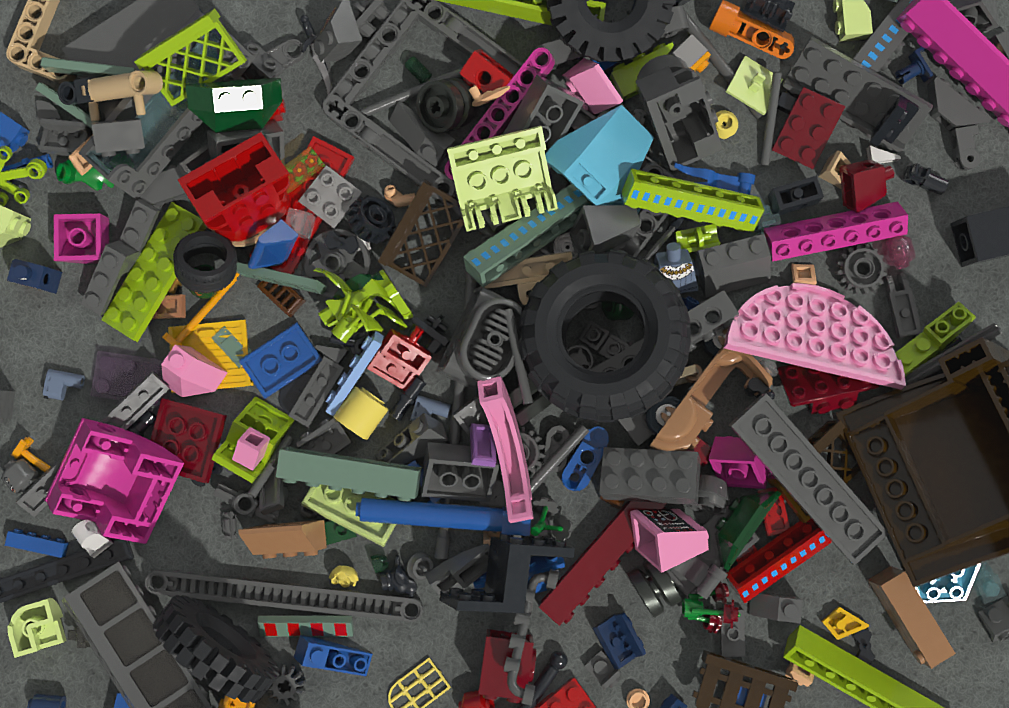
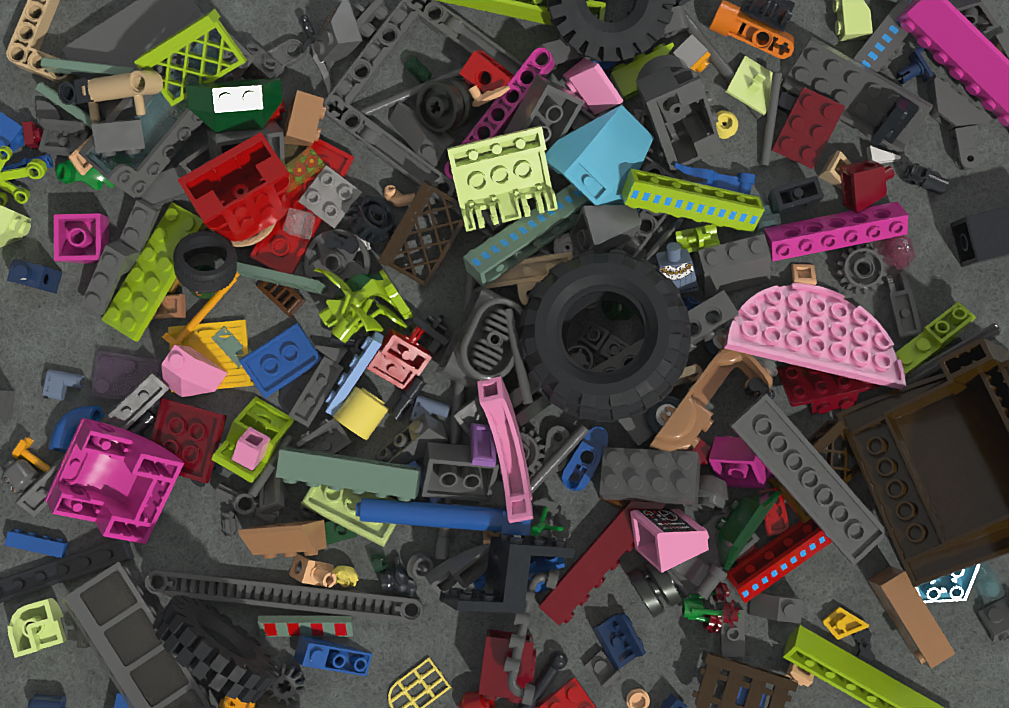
white leg [72,520,113,558] -> none
blue tile [247,219,299,269] -> none
none -> dark red plate [22,121,43,149]
none -> blue cylinder [48,406,104,453]
none -> medium nougat slope [283,90,326,147]
none -> light nougat bracket [289,554,336,587]

